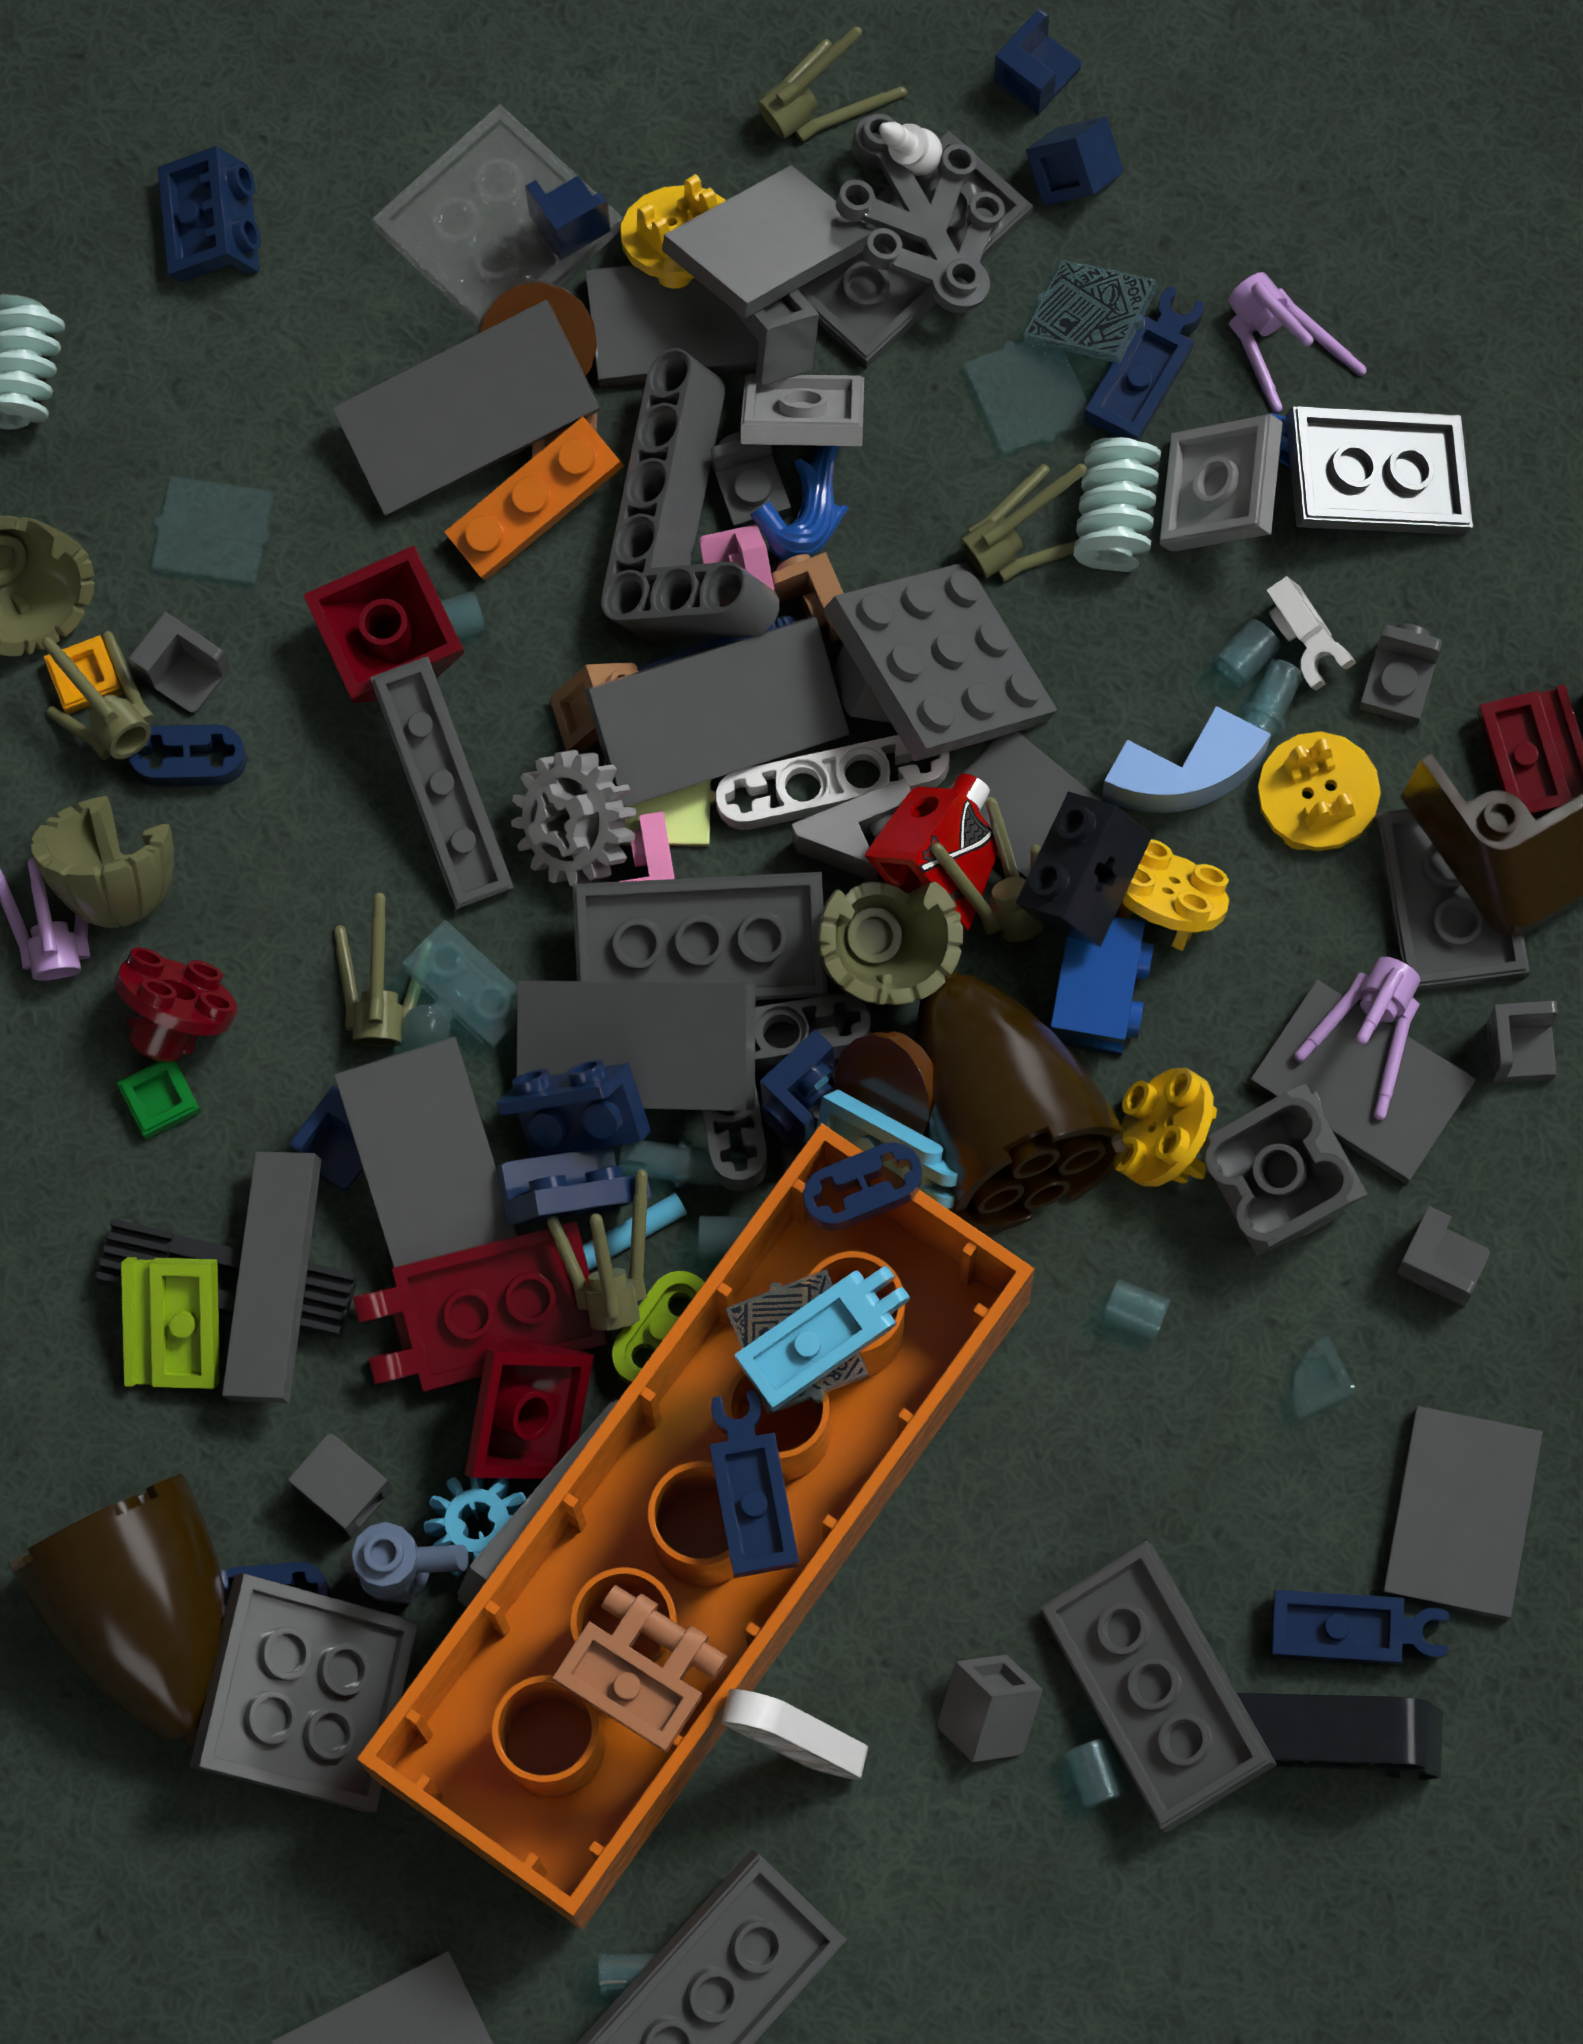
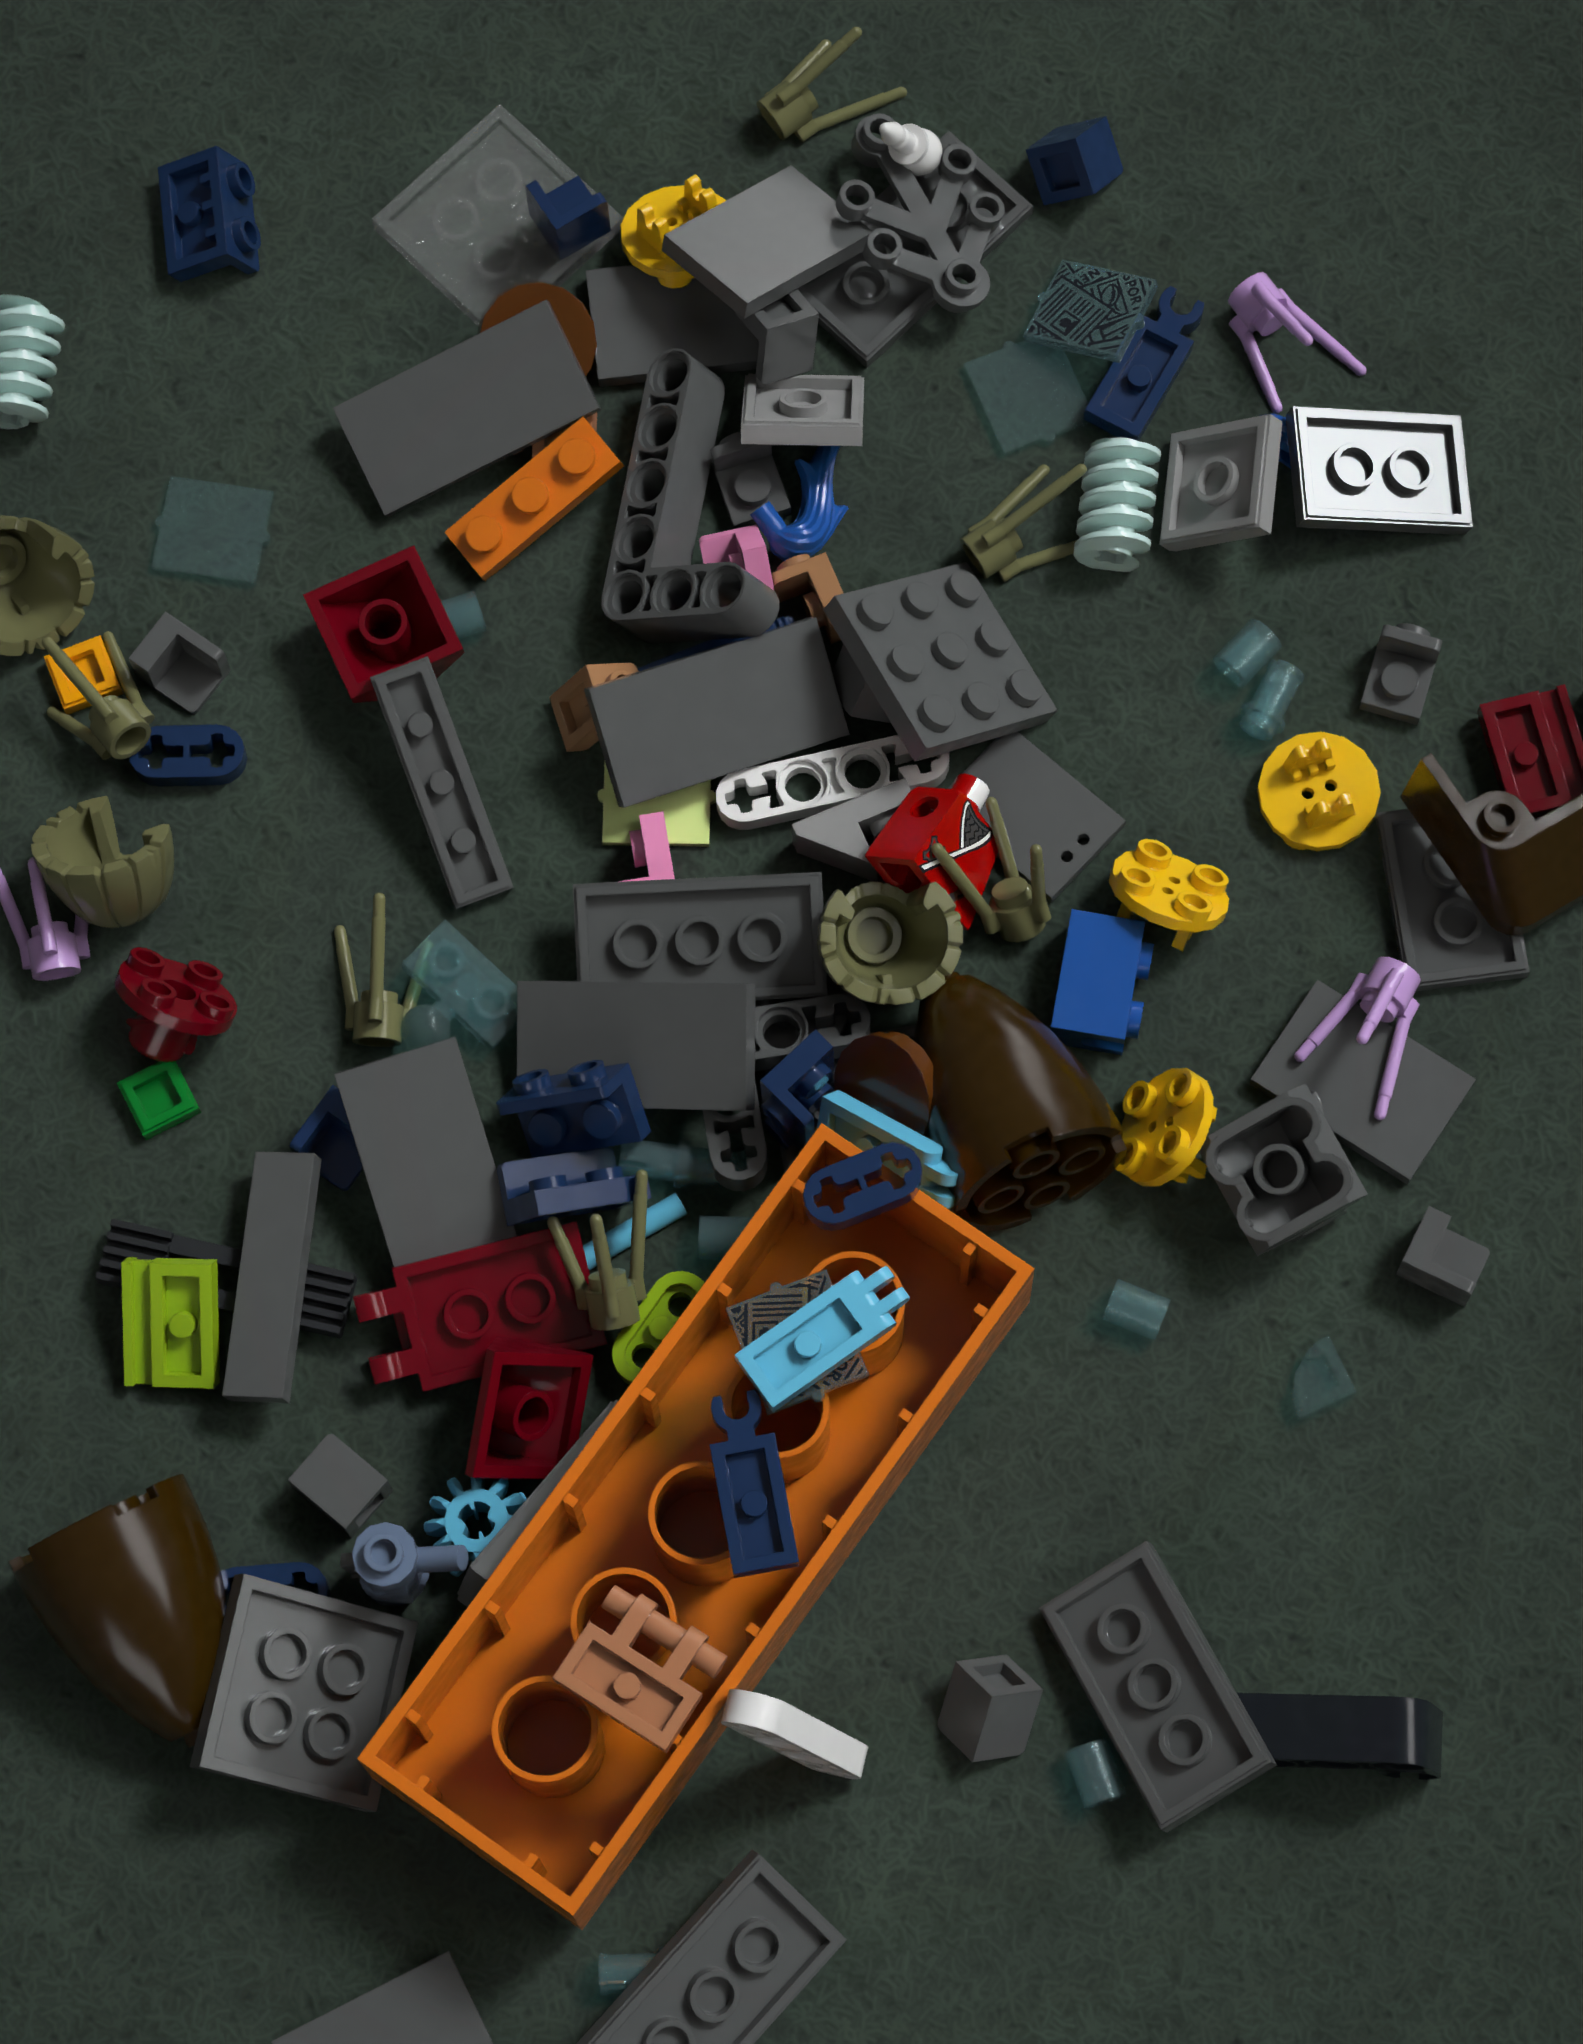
light grey gear [511,750,637,886] -> none
dark blue panel [994,8,1081,115] -> none
black brick [1016,791,1153,947] -> none
light blue brick [1102,706,1271,813] -> none
white plate [1267,576,1356,691] -> none
dark blue plate [1270,1590,1449,1666] -> none
dark grey tile [1382,1406,1543,1621] -> none
dark grey panel [1486,1001,1558,1083] -> none

